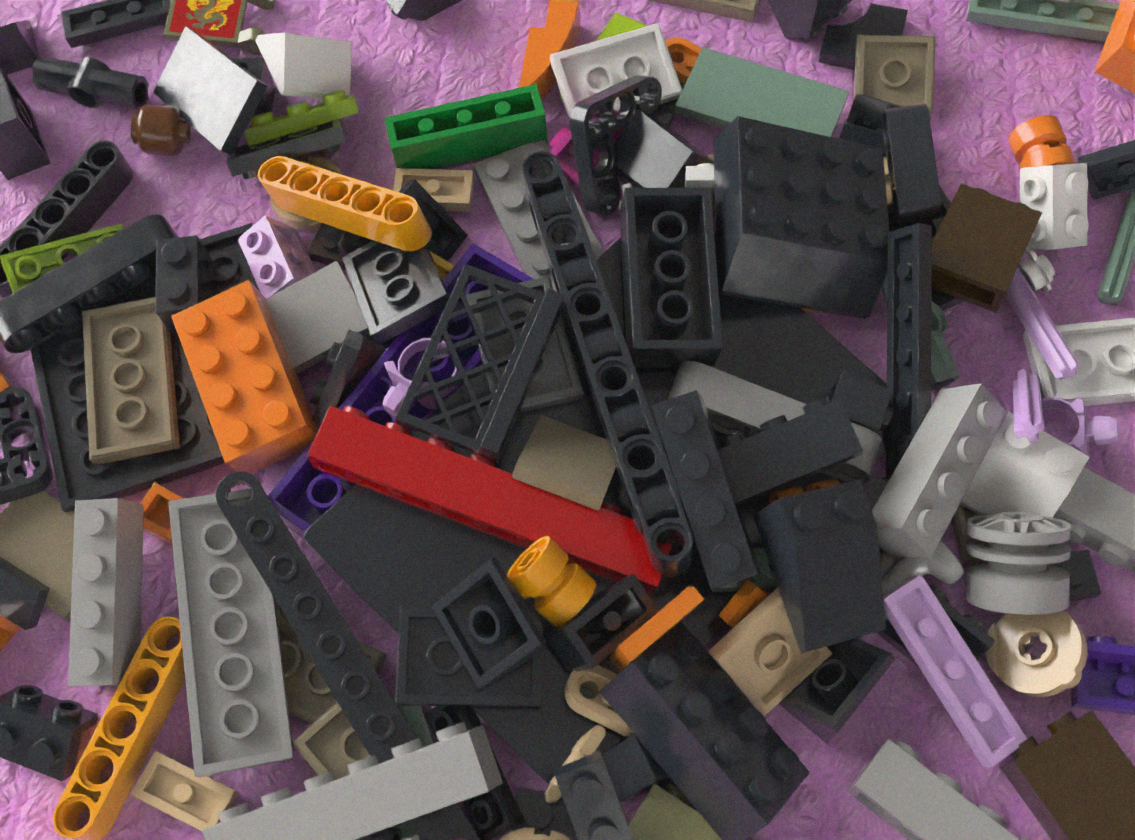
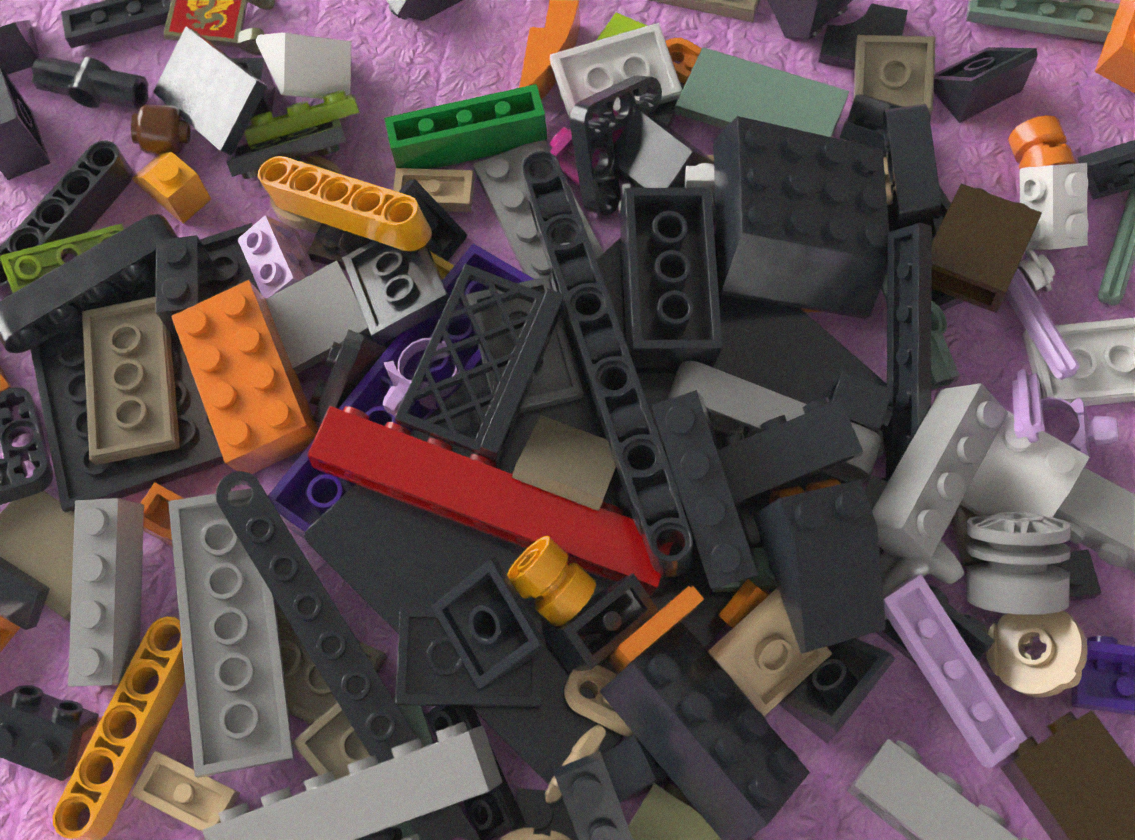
none -> light orange slope [132,152,212,224]
none -> black slope [934,47,1038,123]

